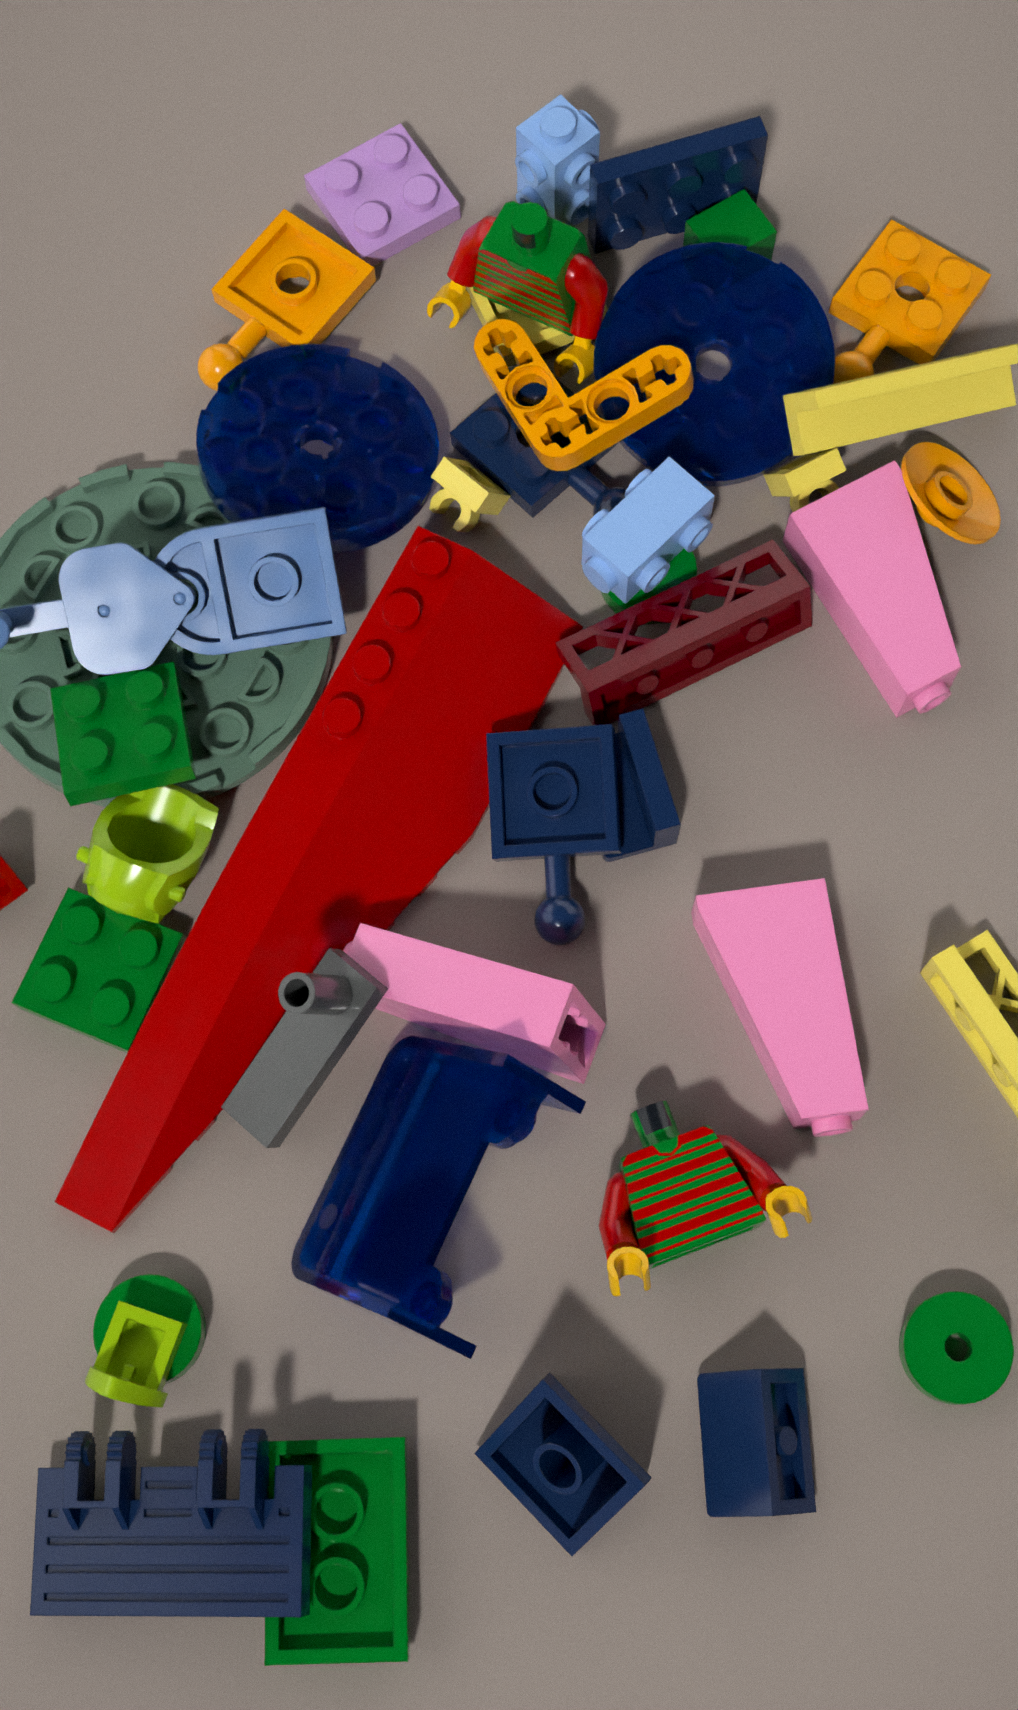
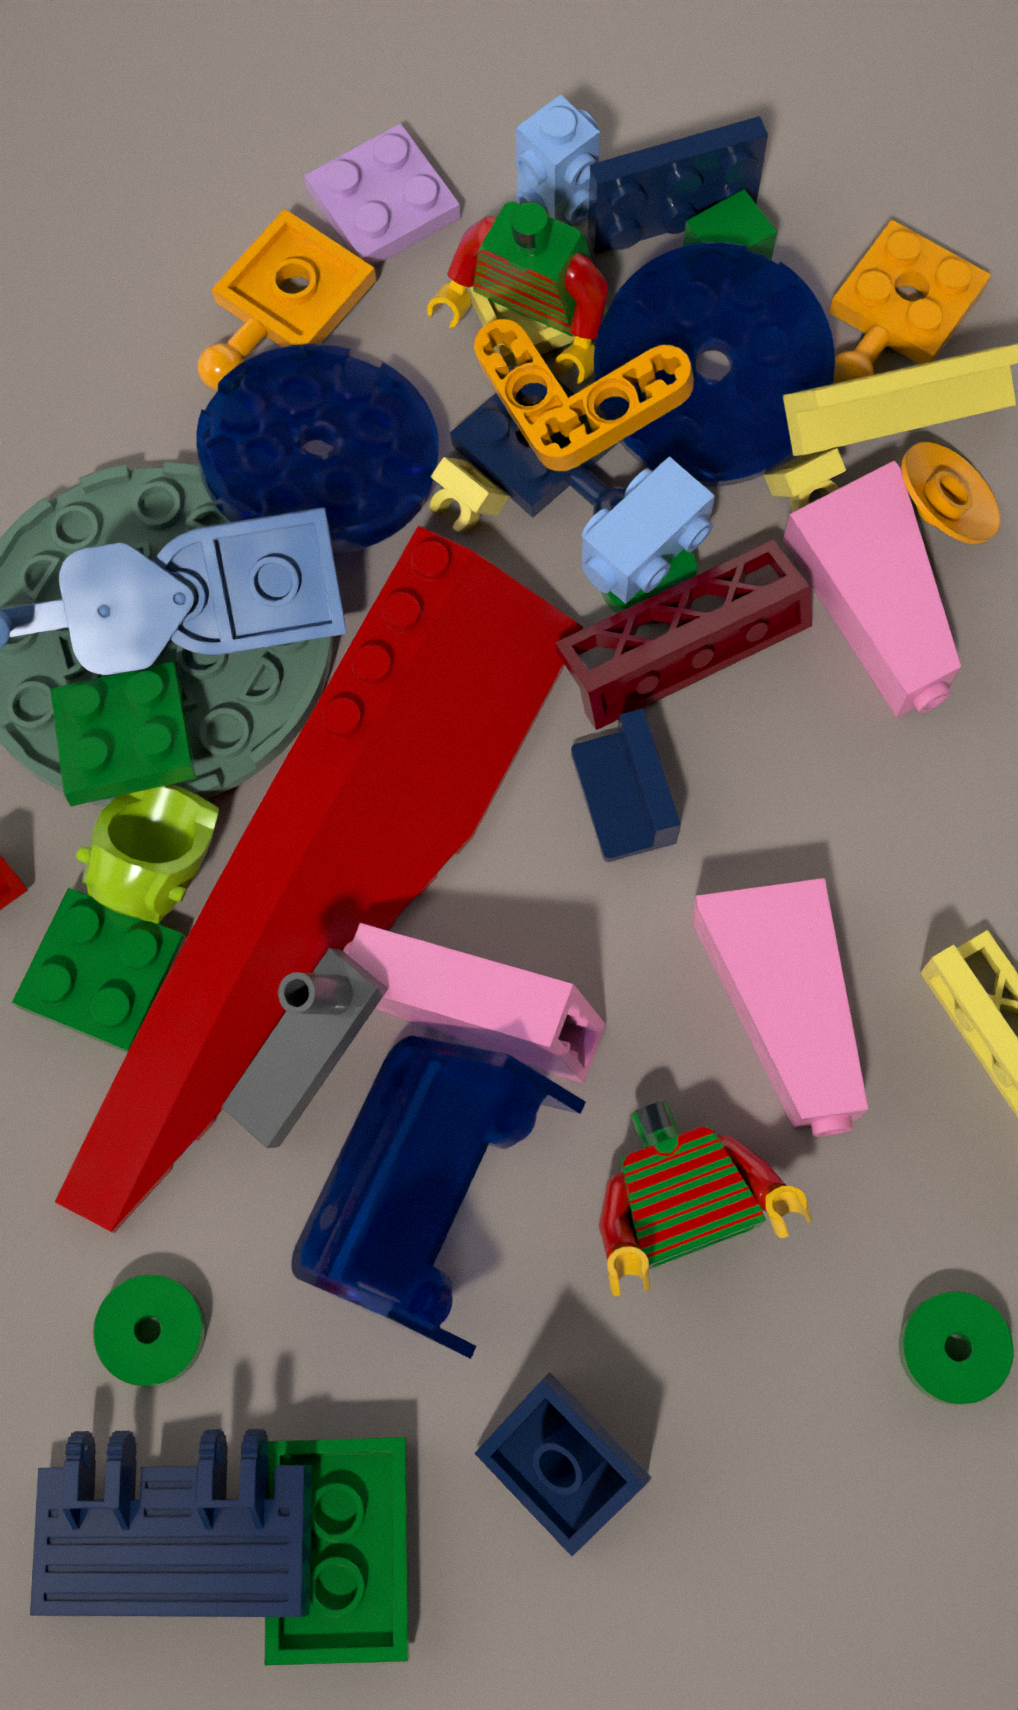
lime tile [85,1301,187,1408] -> none
dark blue plate [486,724,621,945] -> none
dark blue panel [697,1368,816,1517] -> none

